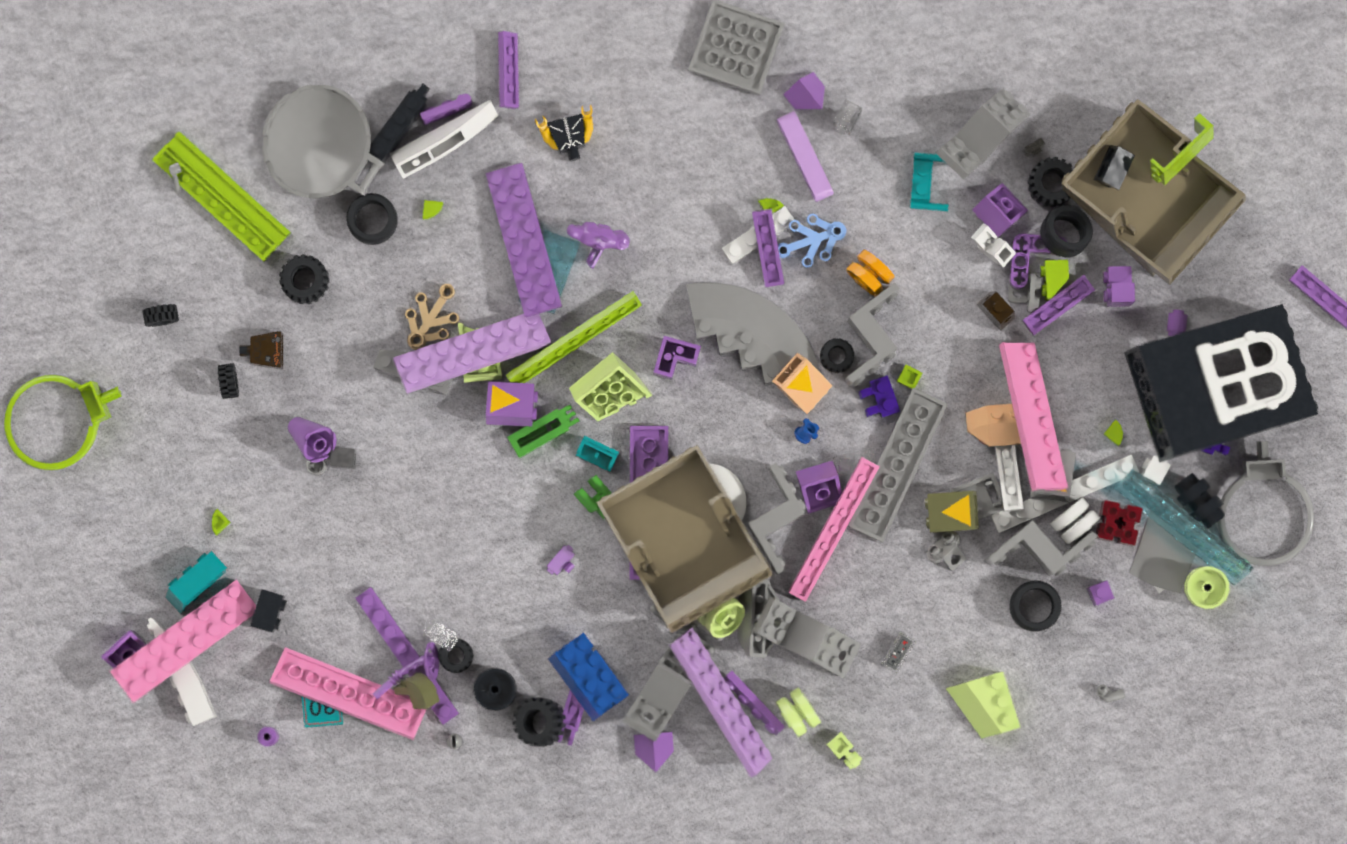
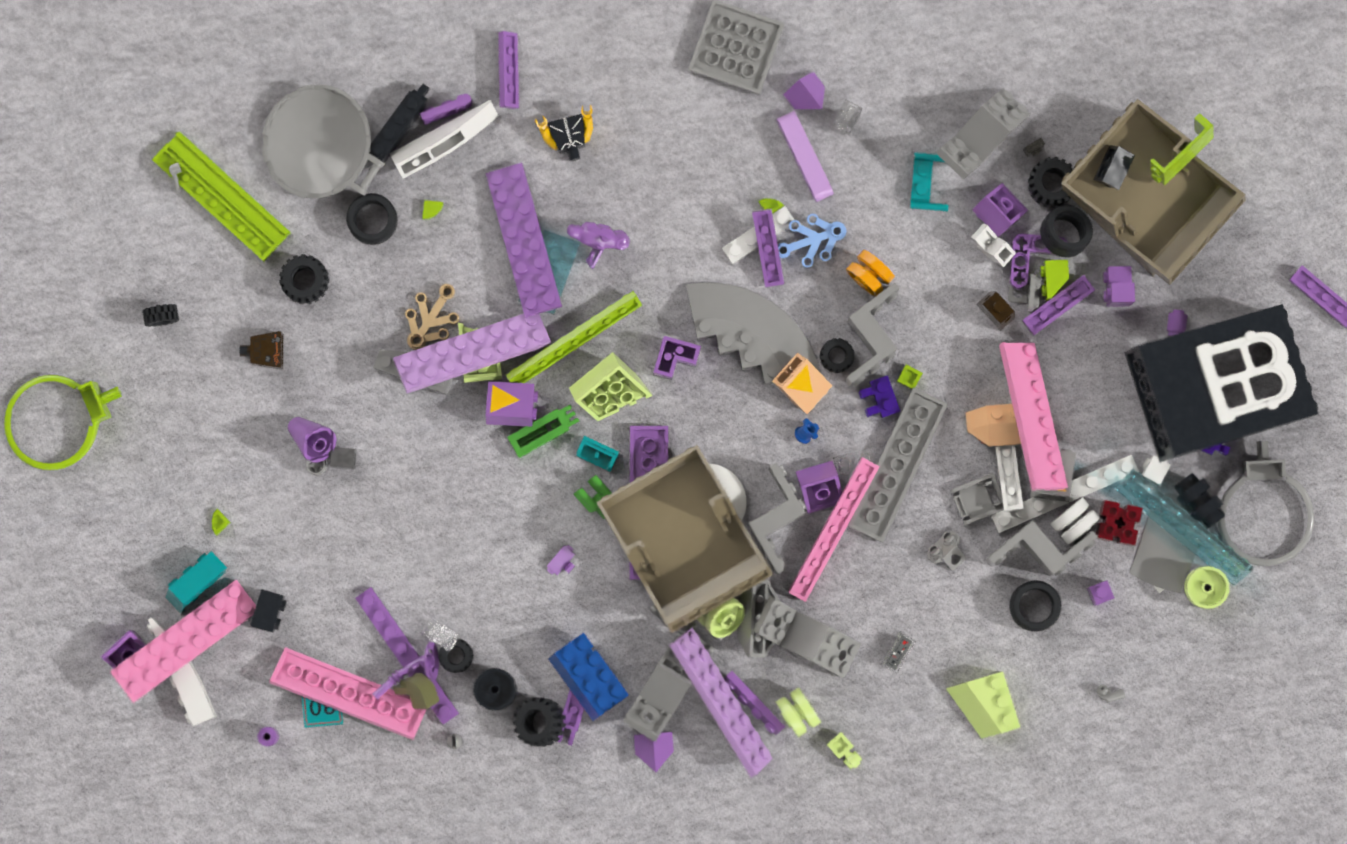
black tyre [218,363,239,399] -> none
olive brick [925,491,979,532] -> none
lime tile [1103,419,1123,446] -> none

